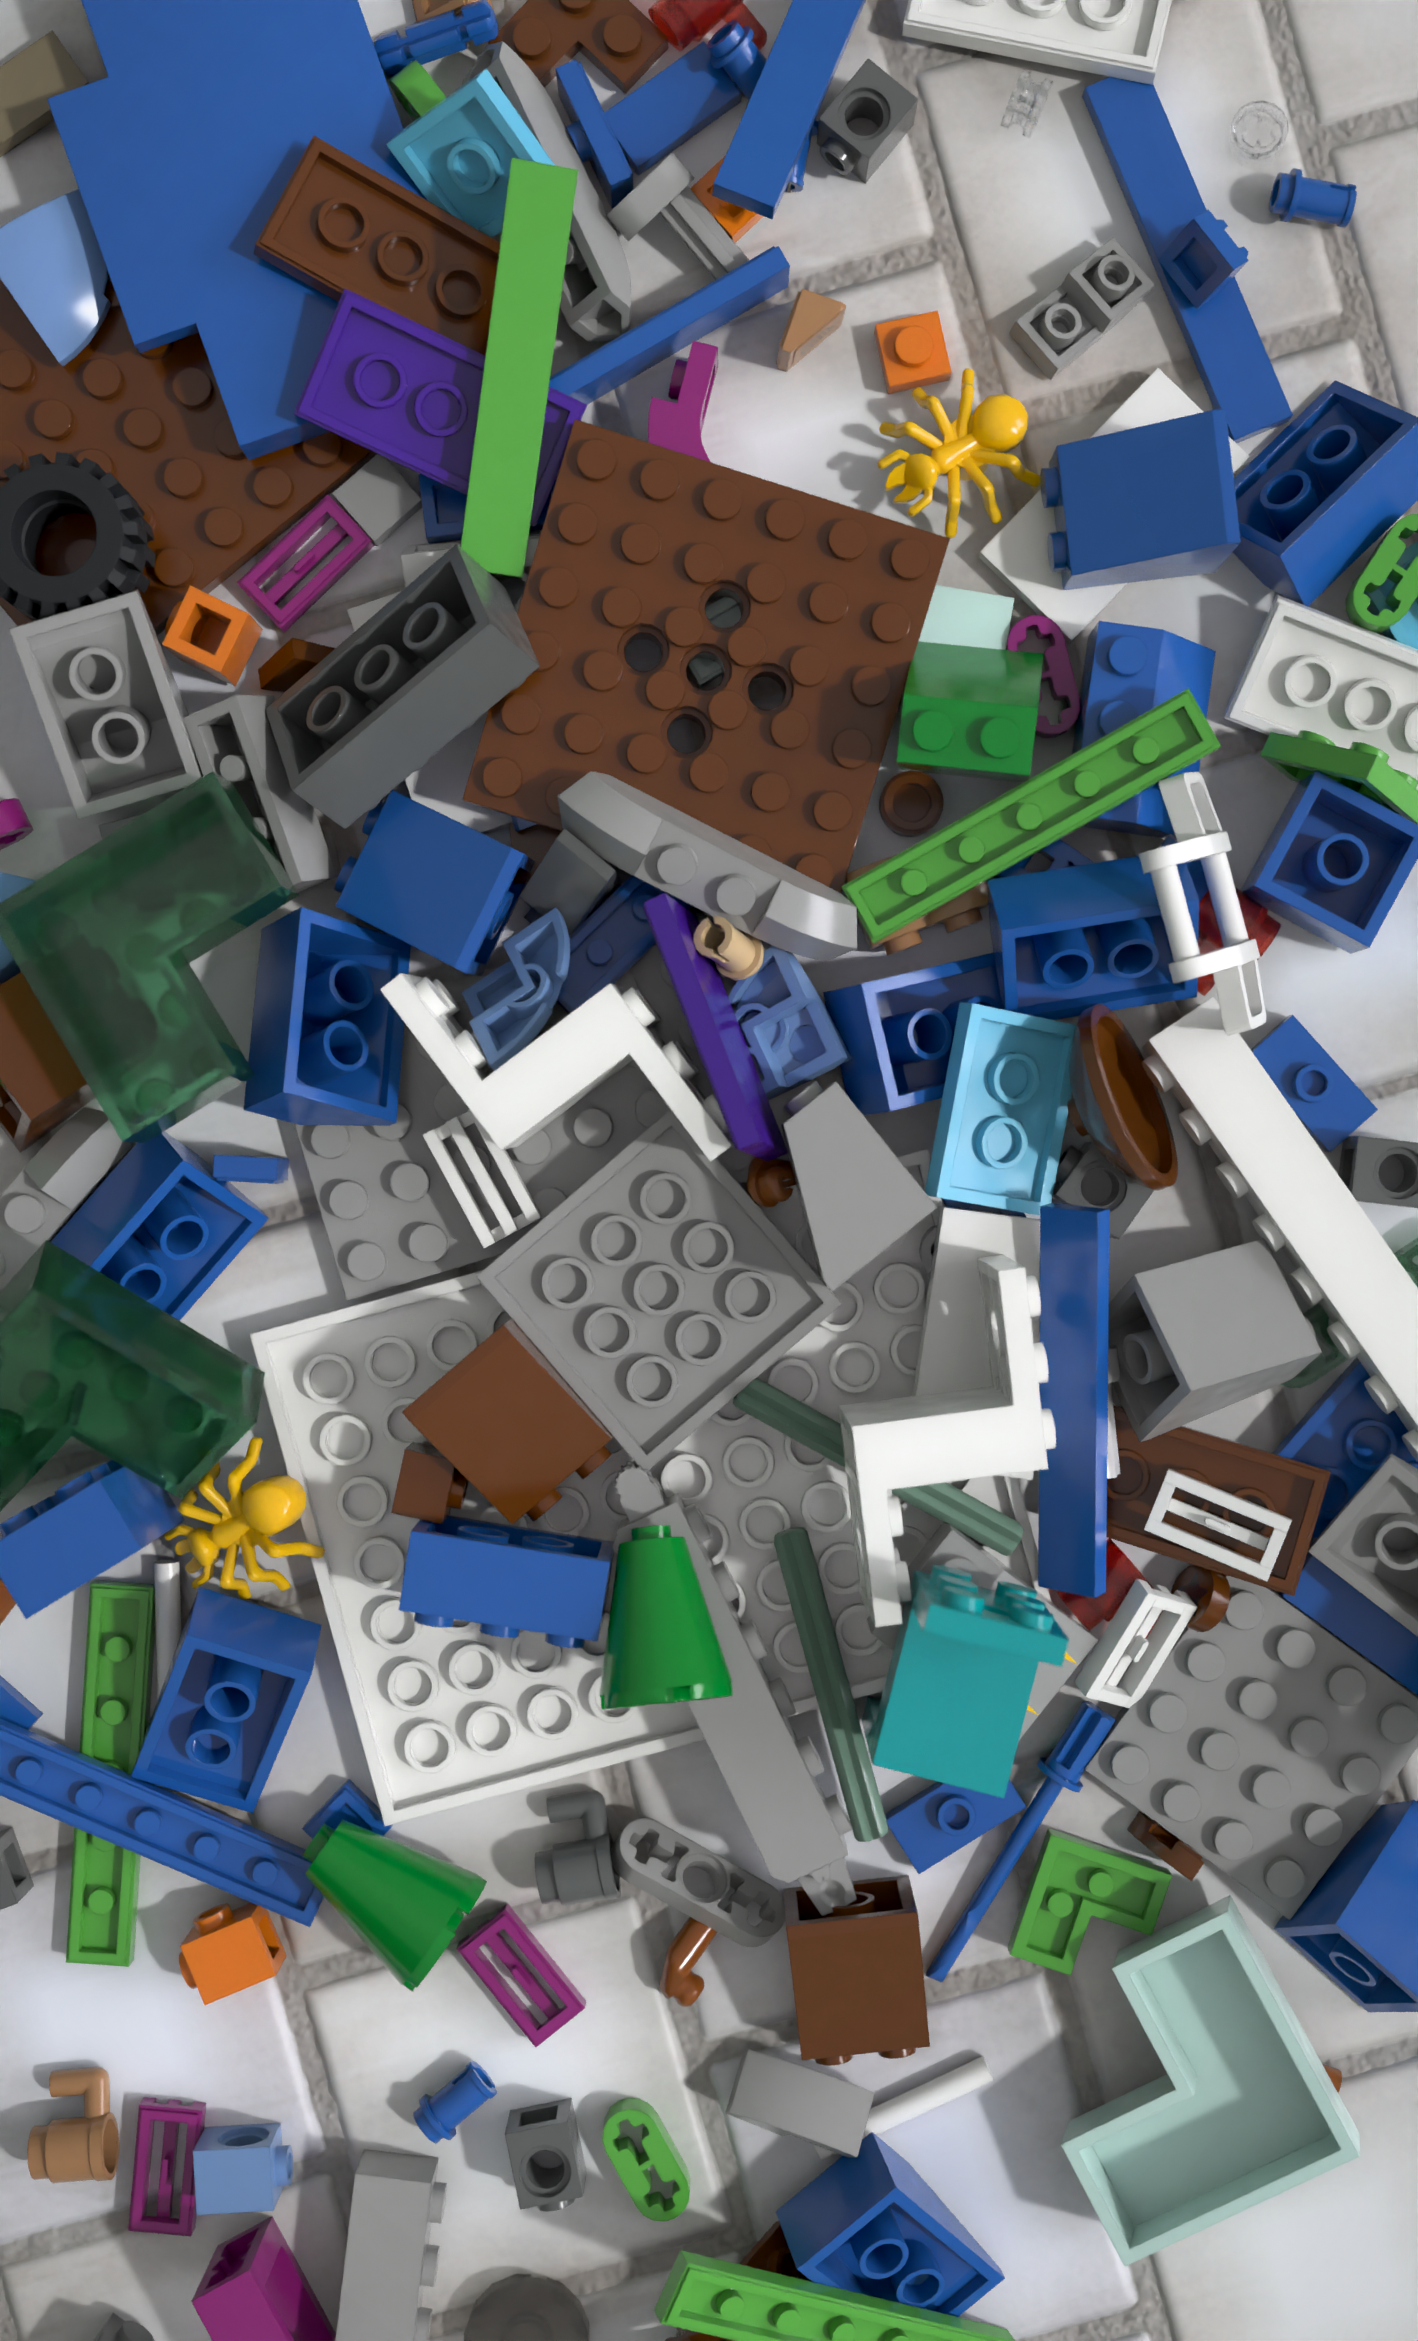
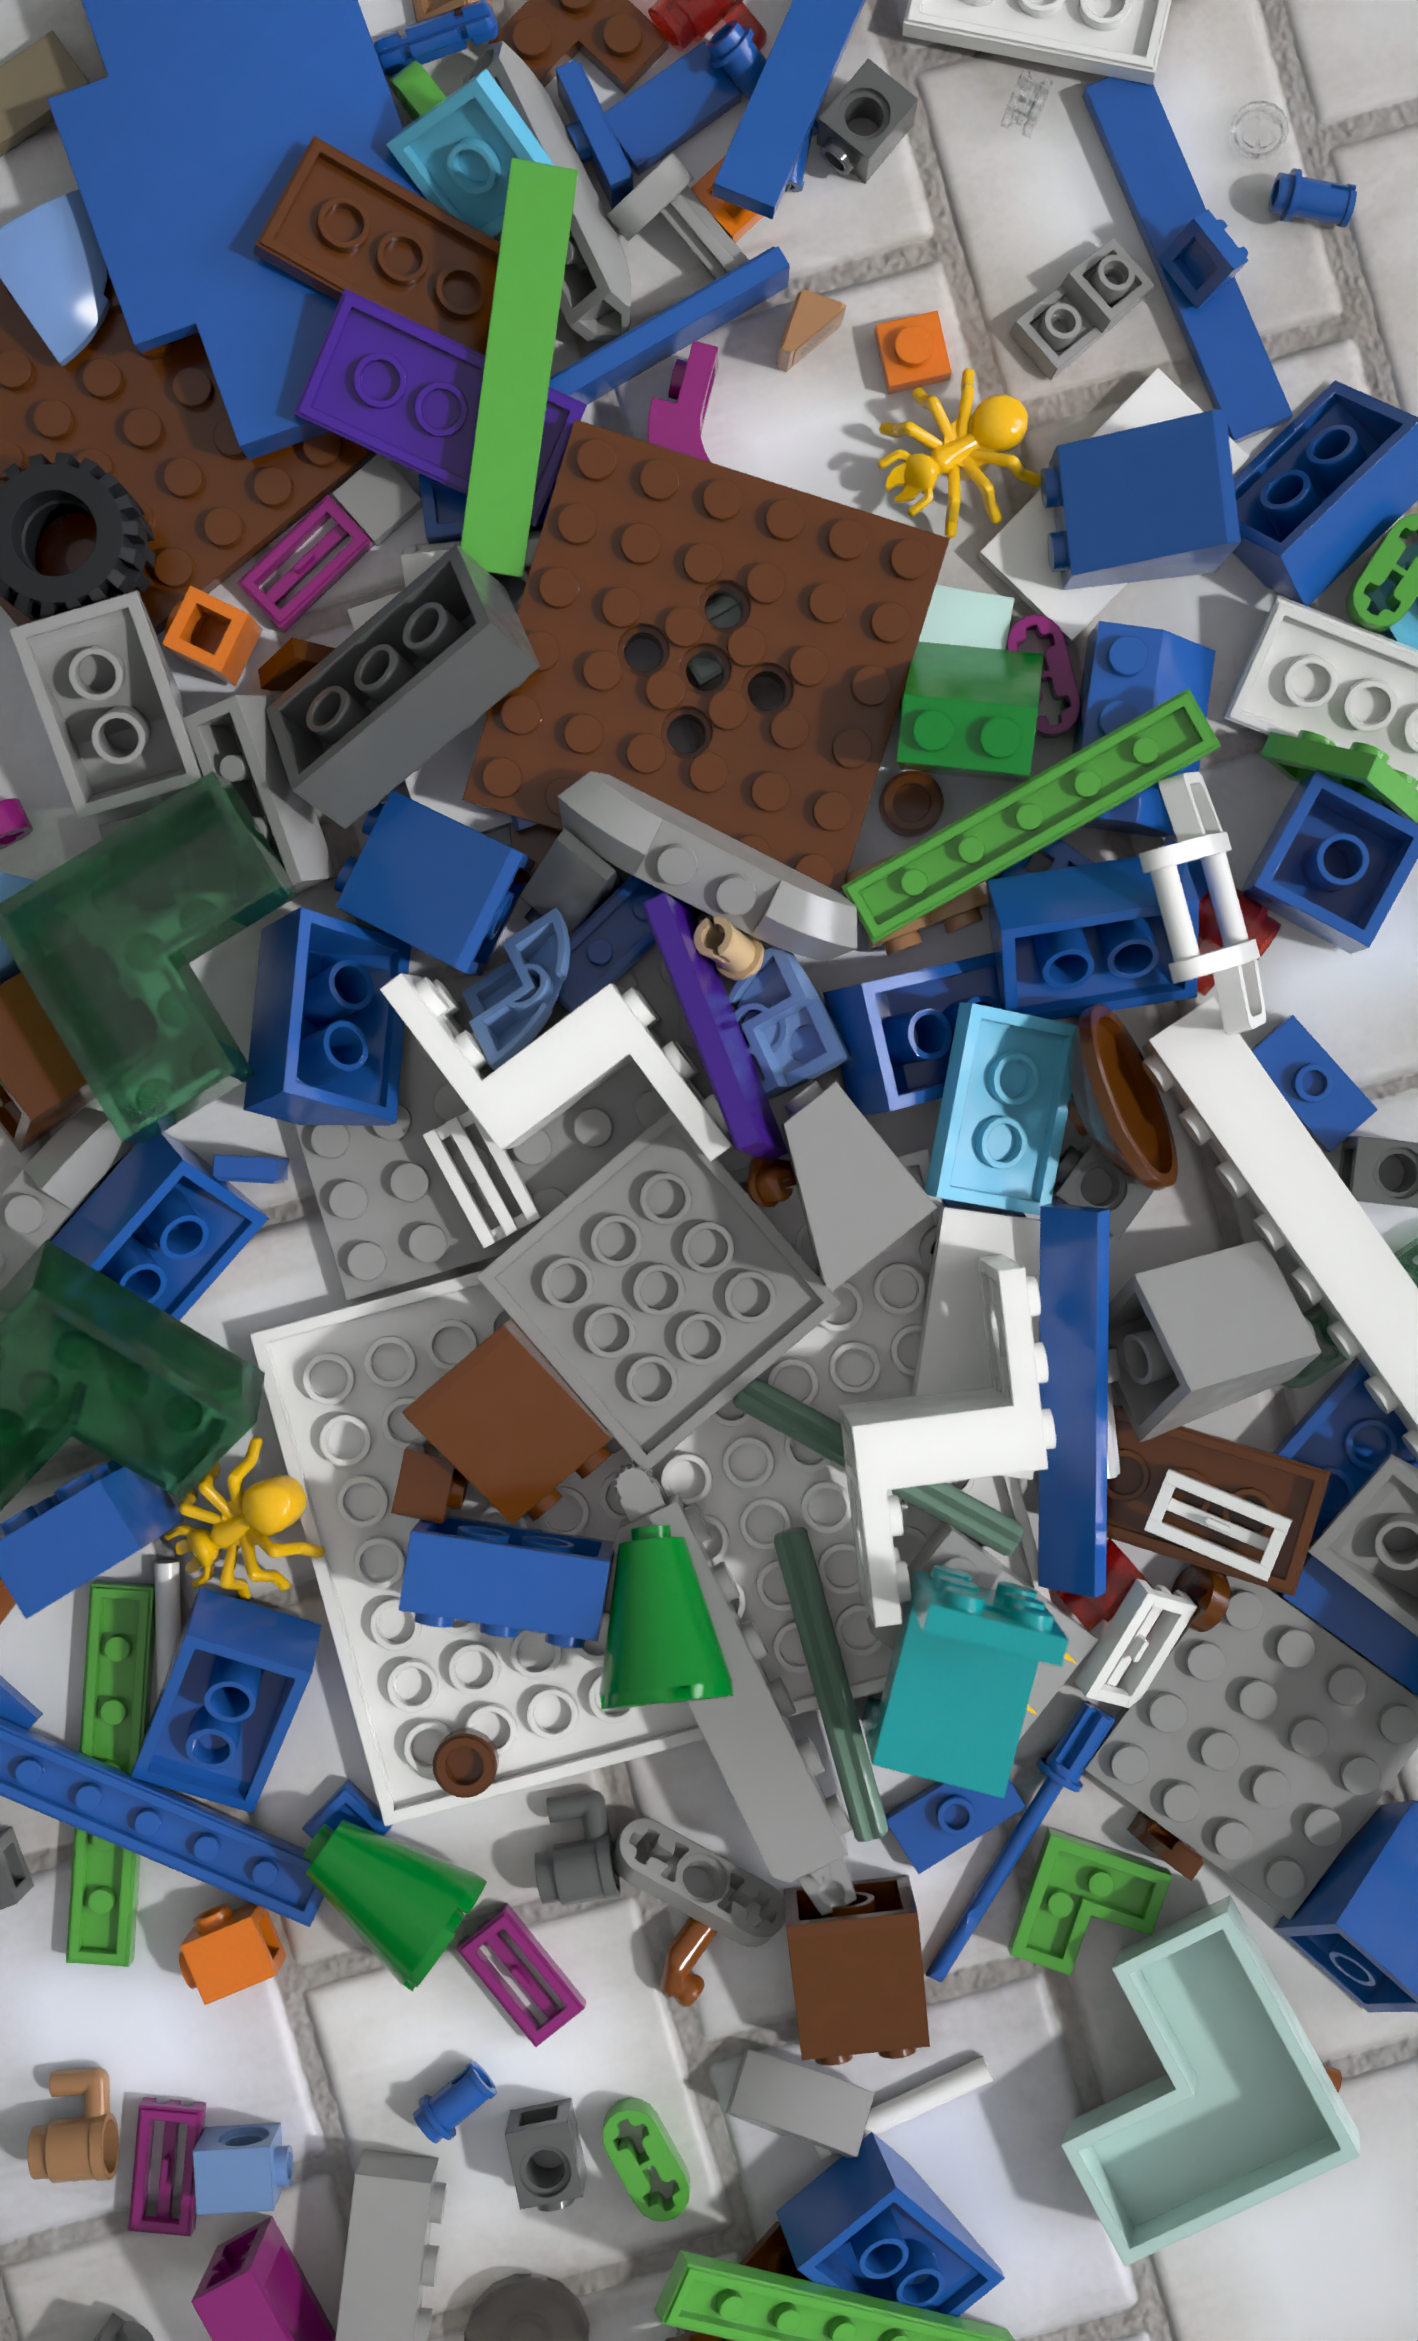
none -> reddish brown tile [433,1729,499,1798]

